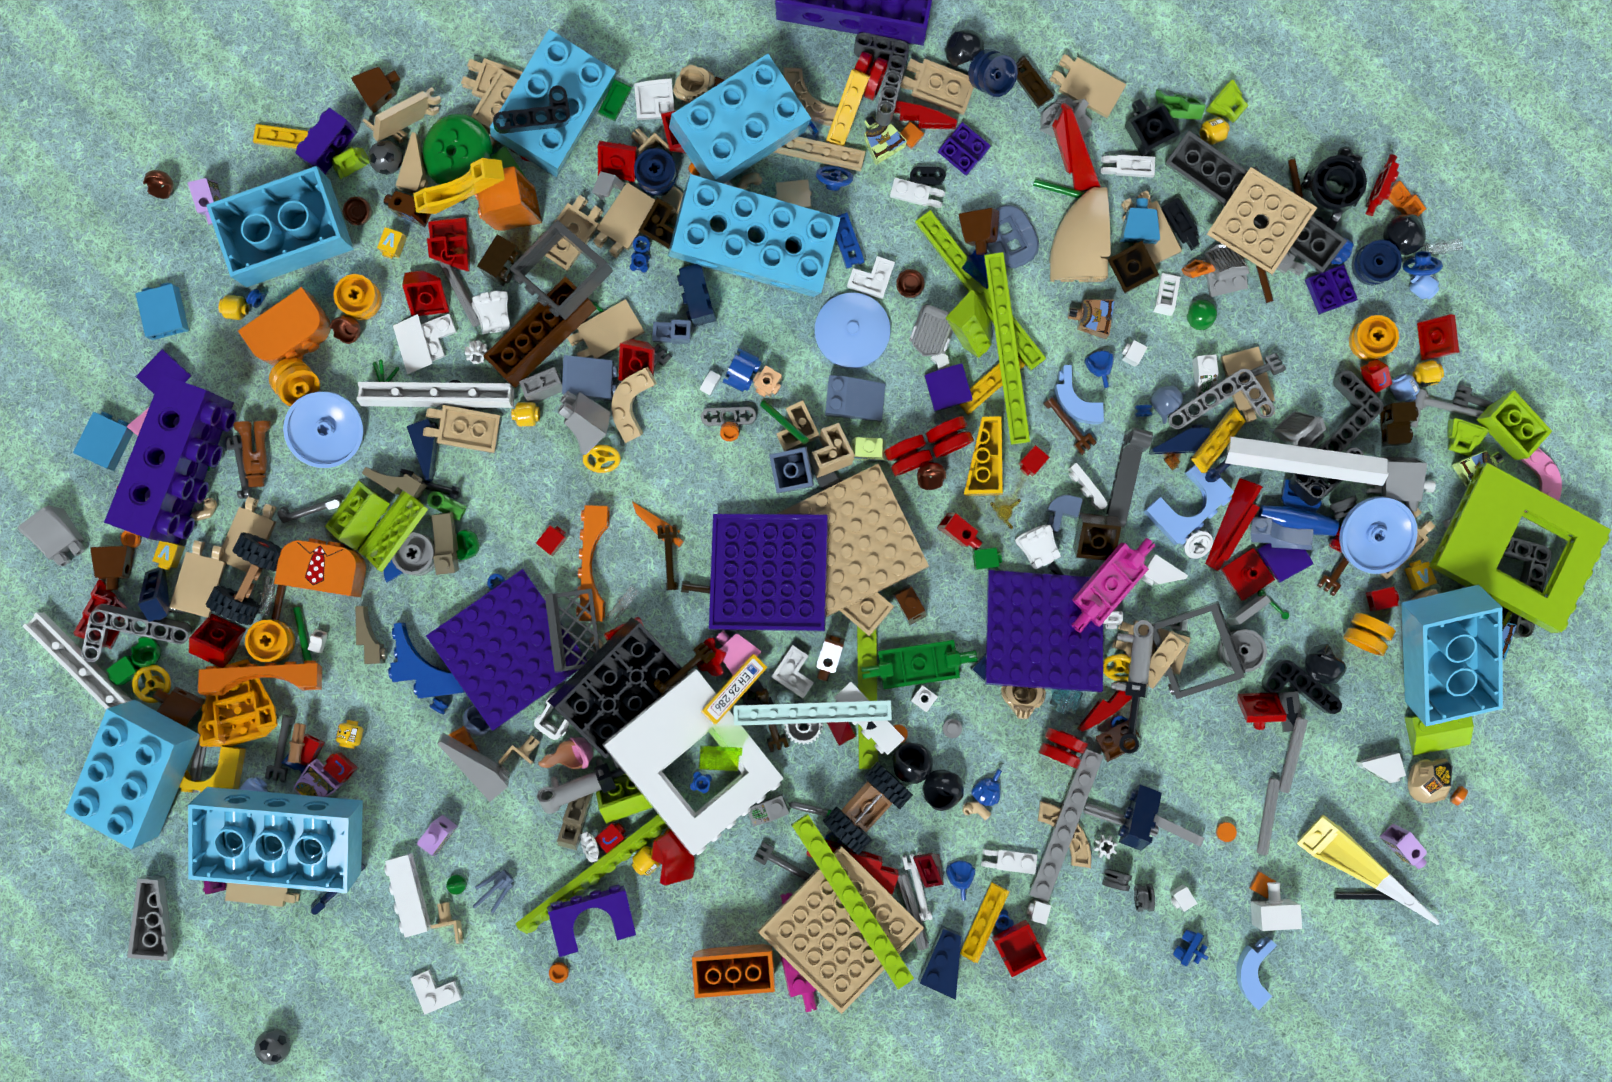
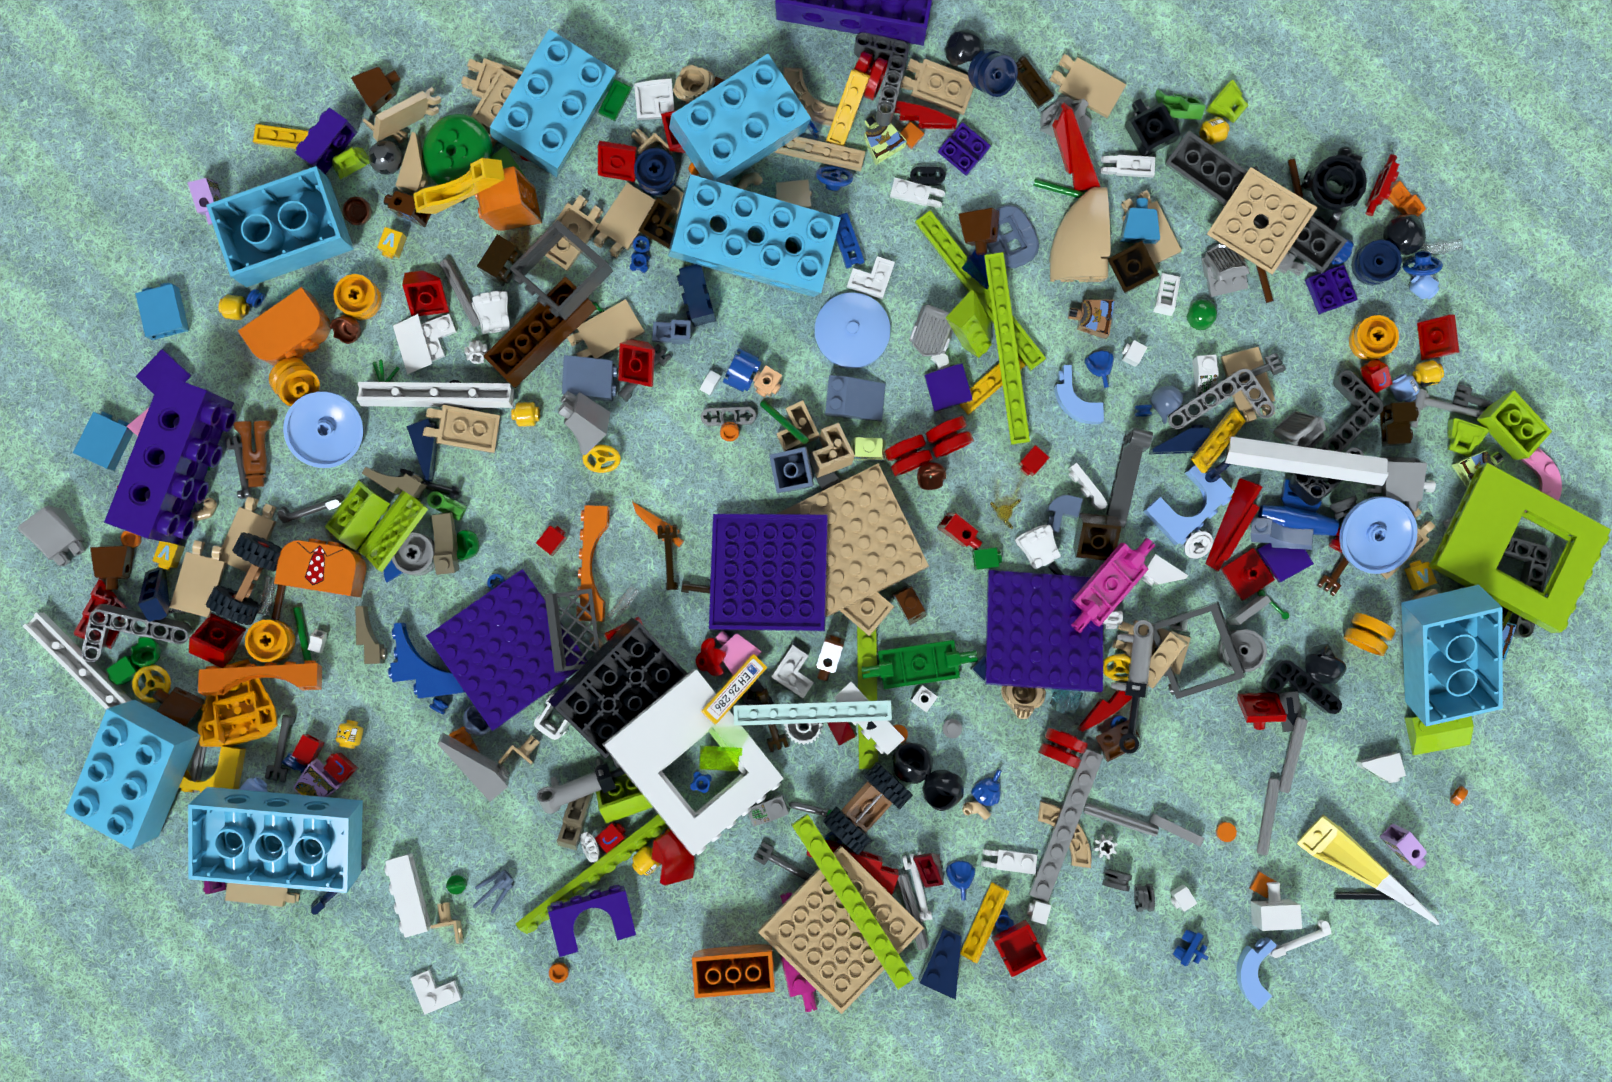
light grey wedge [127,875,174,961] -> none
copper hair [143,170,174,199] -> none
dark grey piece [254,1029,291,1065] -> none
medium nougat axle [287,723,306,763] -> none
lavender torso [417,815,458,856] -> none
red slope [427,218,470,272] -> none
black beam [493,85,570,134] -> none
light grey hinge [519,367,562,403] -> none
nougat piece [538,737,593,769] -> none
light grey panel [592,171,625,200] -> none
tan plate [611,367,657,443] -> none
dark brown hinge [654,642,715,695] -> none
copper hair [896,269,925,298] -> none
yellow wedge [964,416,1003,496] -> none
reddish brown hinge [1043,396,1097,455] -> none
dark blue wedge [1118,784,1162,851] -> none
black hinge [1161,198,1200,251] -> none
clear orange plate [1163,453,1181,471] -> none
orange tile [1181,259,1215,278] -> none
red brick [1365,587,1399,611] -> none
tan helmet [1408,758,1453,803] -> none
none -> white hinge [1268,920,1332,958]

